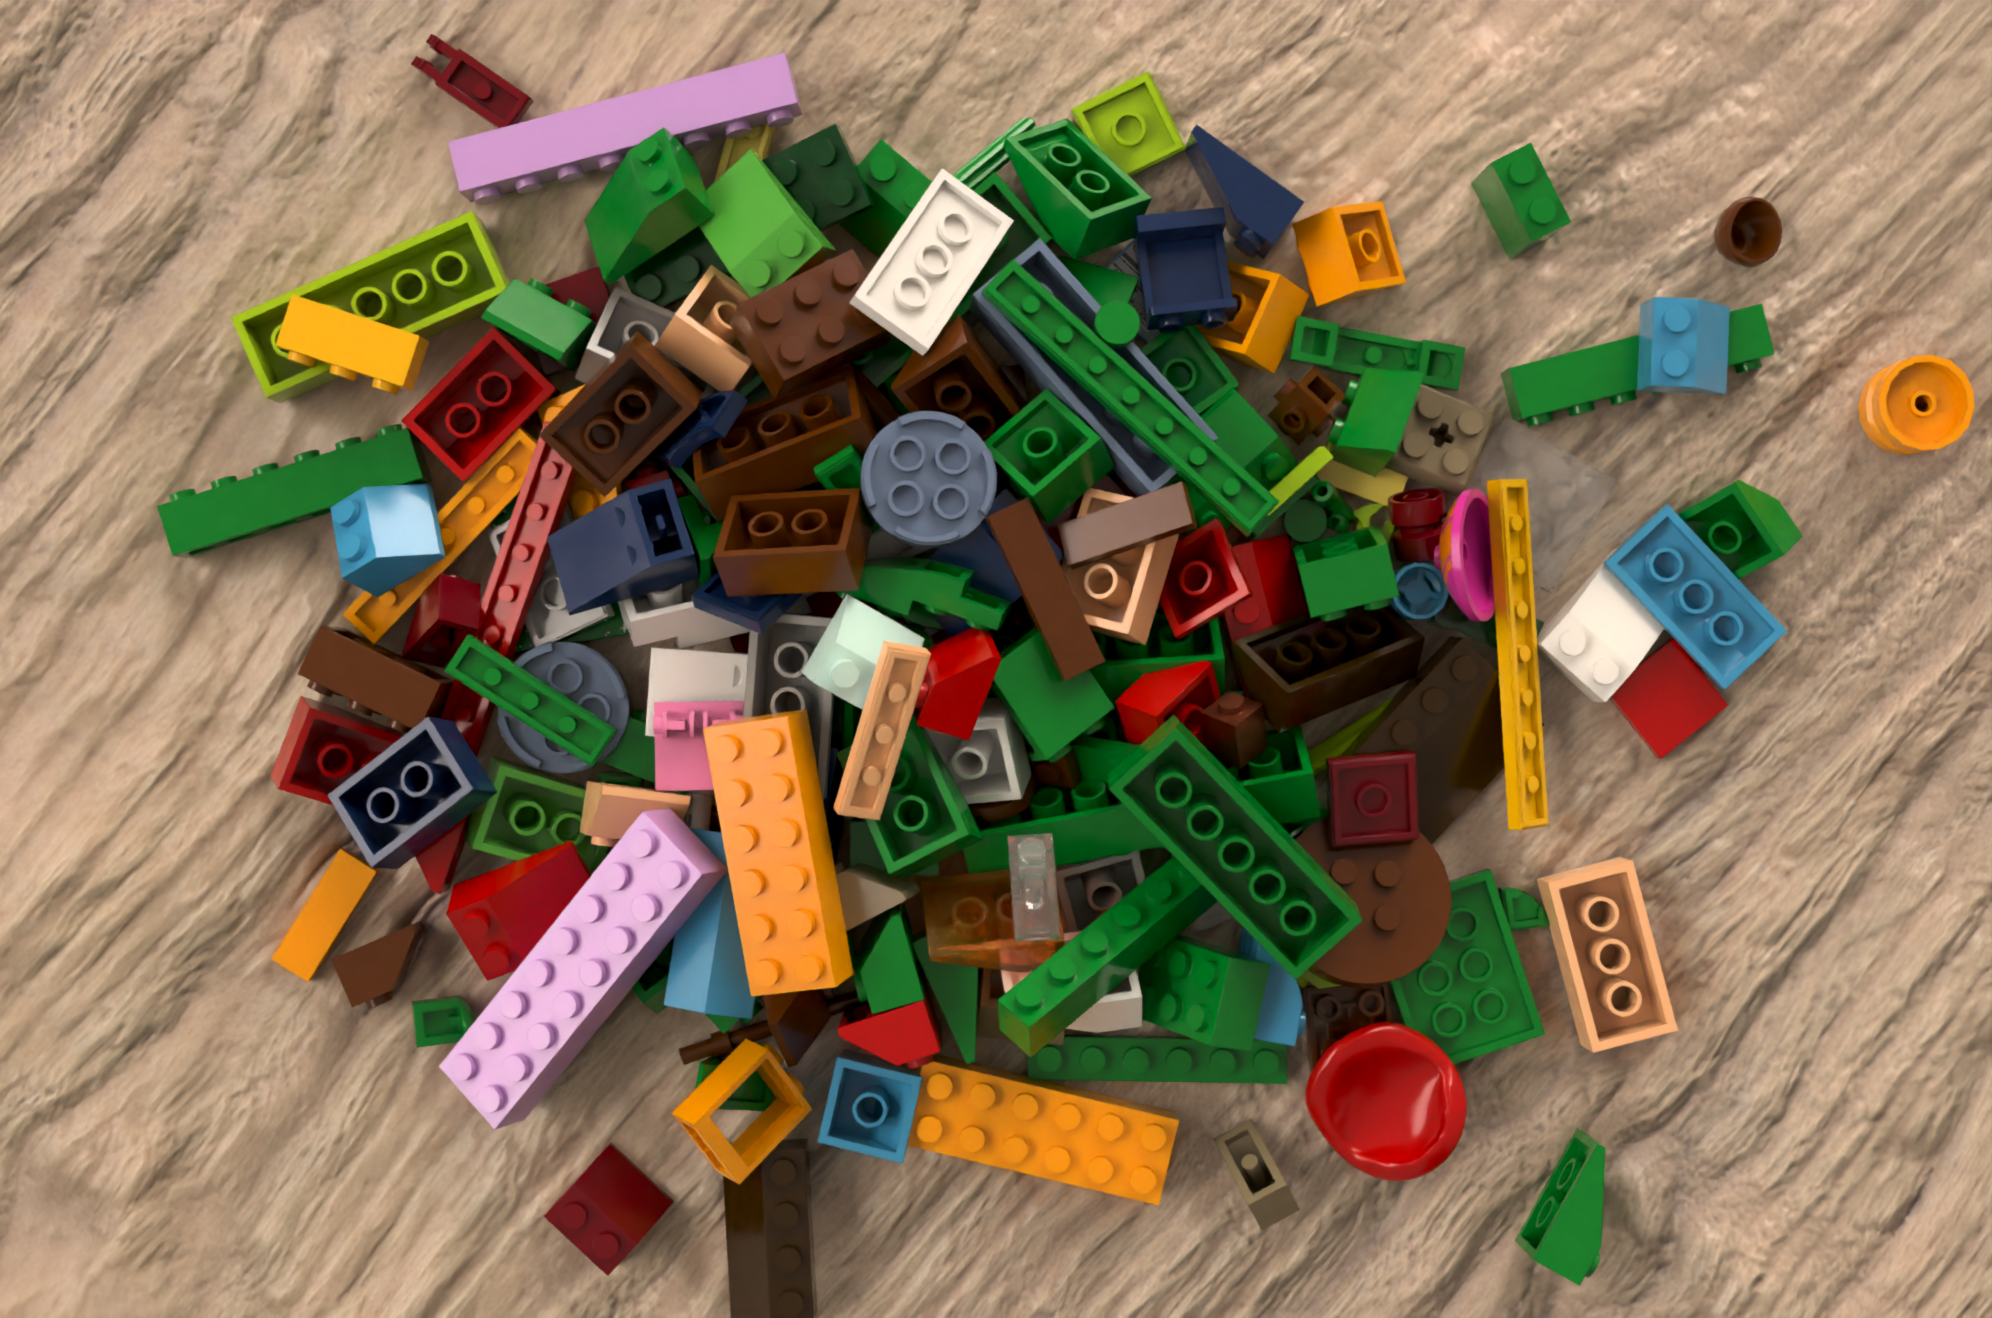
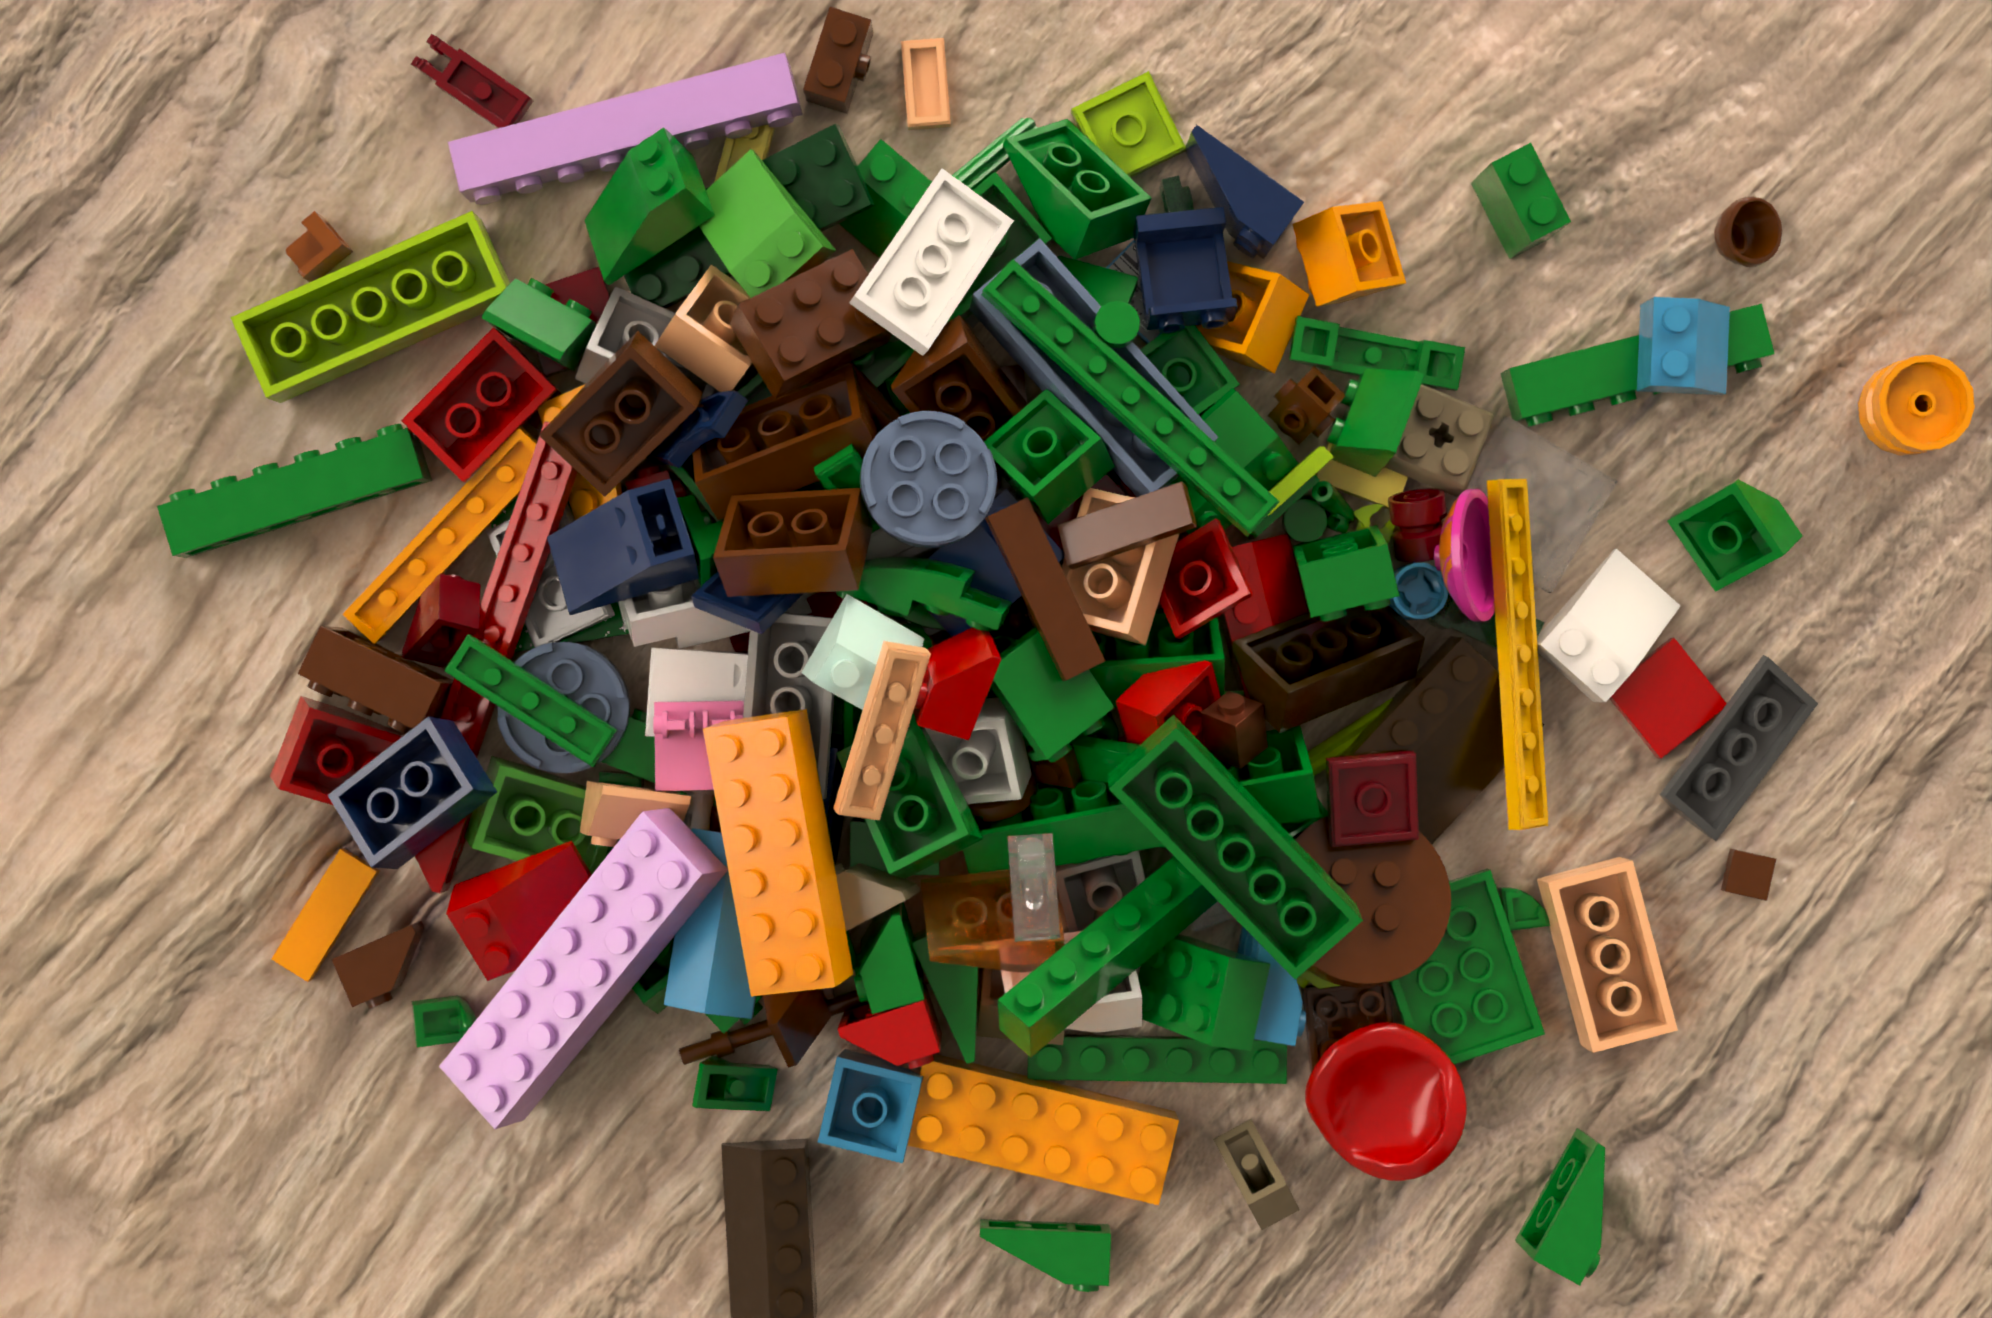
yellow brick [275,294,429,395] -> none
dark azure slope [330,484,445,597] -> none
dark red slope [544,1143,674,1276] -> none
light orange window [672,1039,812,1185] -> none
dark azure slope [1603,504,1787,690] -> none
none -> dark orange panel [286,211,353,282]
none -> reddish brown brick [803,6,874,114]
none -> light nougat tile [901,38,951,130]
none -> green slope [980,1219,1111,1292]
none -> clear green plate [1159,175,1194,213]
none -> dark grey slope [1660,655,1818,841]
none -> reddish brown tile [1721,848,1776,901]

